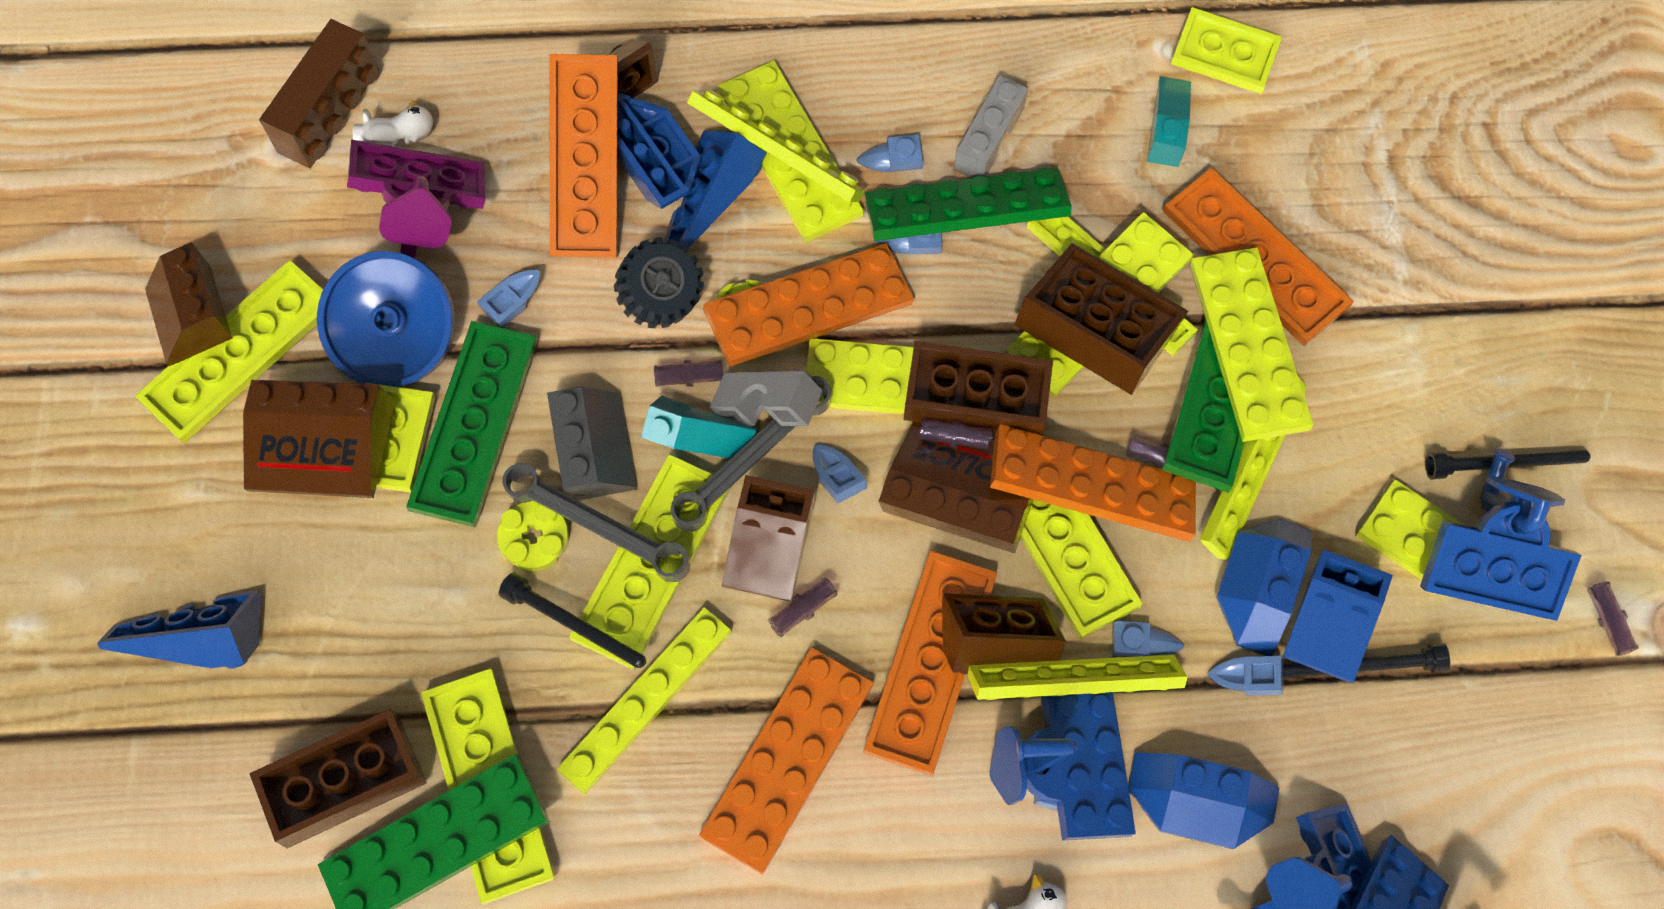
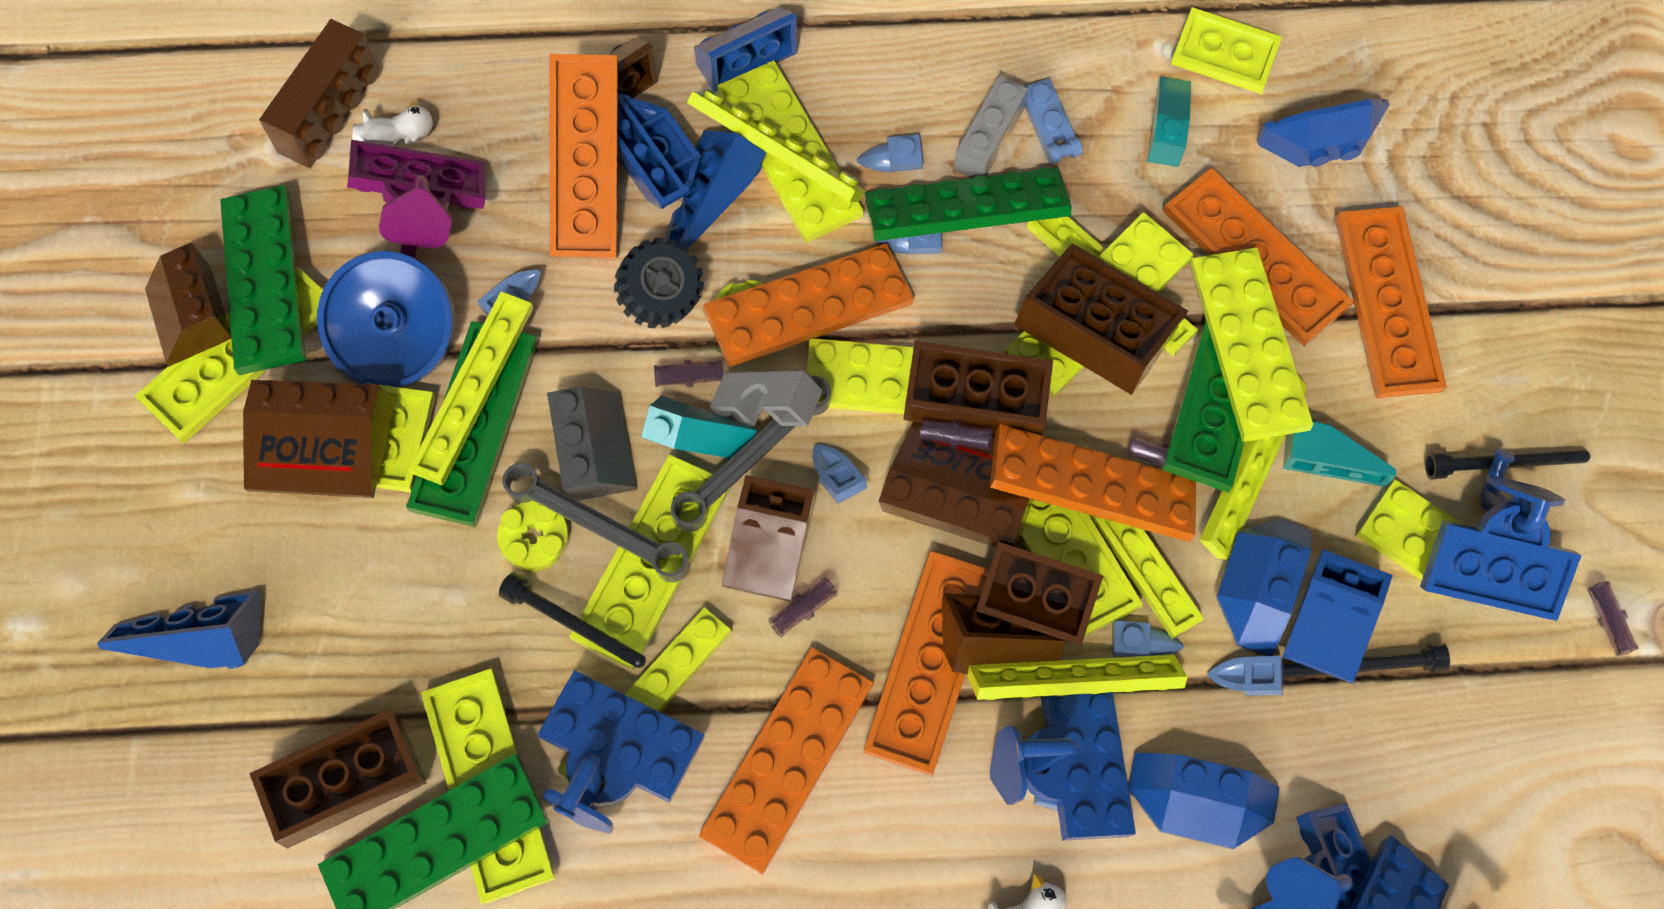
none -> green plate [220,185,306,375]
none -> neon yellow plate [409,291,533,486]
none -> blue plate [538,670,705,834]
none -> blue slope [694,7,797,92]
none -> reddish brown slope [976,542,1103,646]
none -> medium blue plate [1024,78,1083,164]
none -> neon yellow plate [1083,445,1204,639]
none -> blue wedge [1257,99,1390,167]
none -> teal slope [1283,418,1397,487]
none -> orange plate [1335,206,1447,399]

